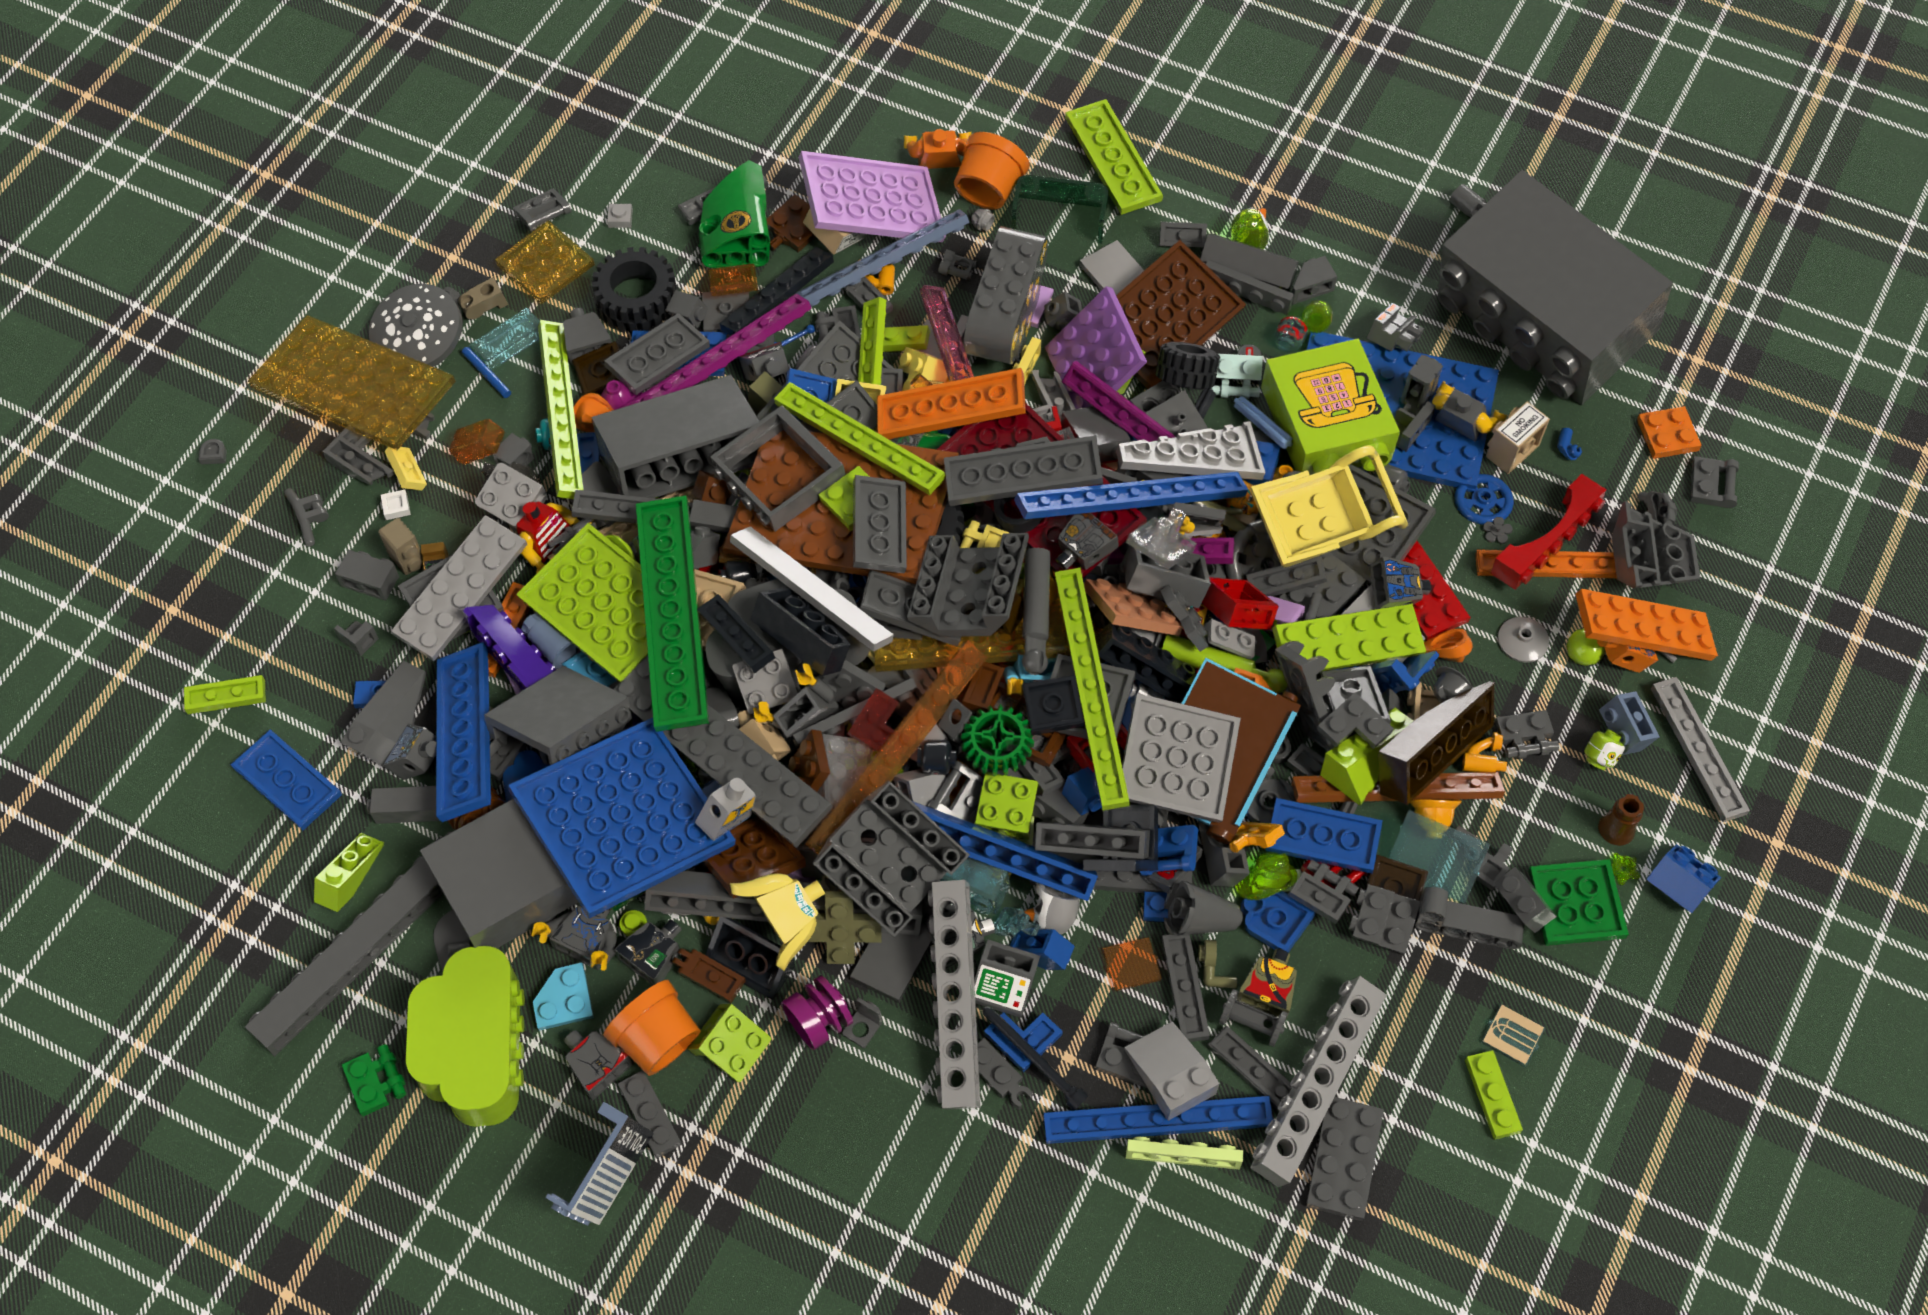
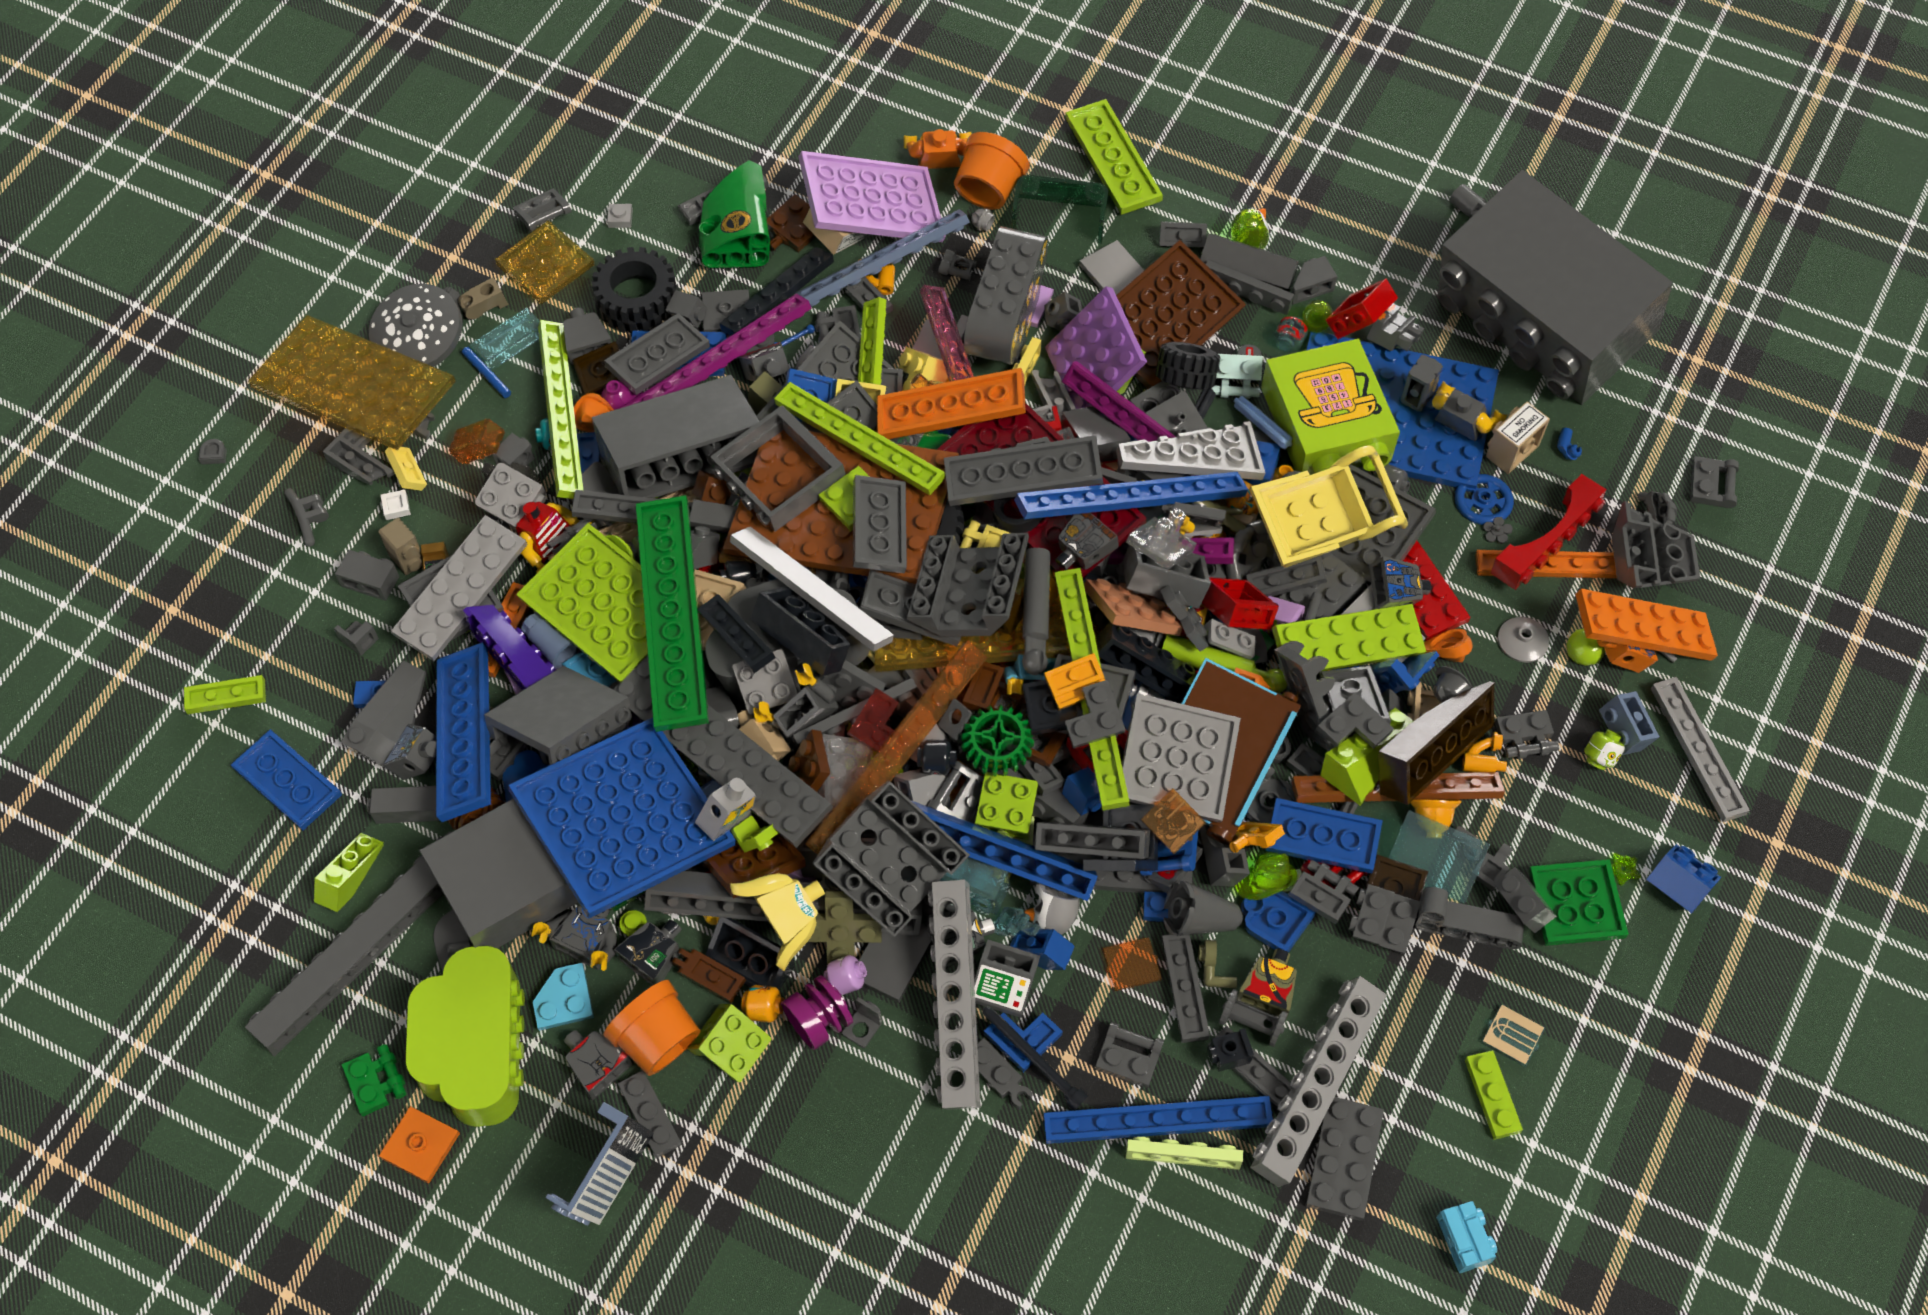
clear orange plate [708,263,758,296] -> none
lime plate [883,325,931,352] -> none
light grey slope [1124,1021,1220,1121] -> none
dark grey panel [1394,401,1436,452] -> none
reddish brown plant [1598,794,1644,846] -> none
orange plate [1637,406,1702,459] -> none
none -> orange plate [379,1106,460,1184]
none -> lime bracket [731,816,778,853]
none -> light orange head [741,985,784,1023]
none -> lavender head [824,955,867,995]
none -> light orange plate [1044,653,1105,710]
none -> dark grey plate [1065,680,1125,749]
none -> clear orange piece [1140,788,1206,854]
none -> black brick [1208,1028,1254,1072]
none -> red window [1325,278,1398,339]
none -> medium azure brick [1436,1201,1497,1273]

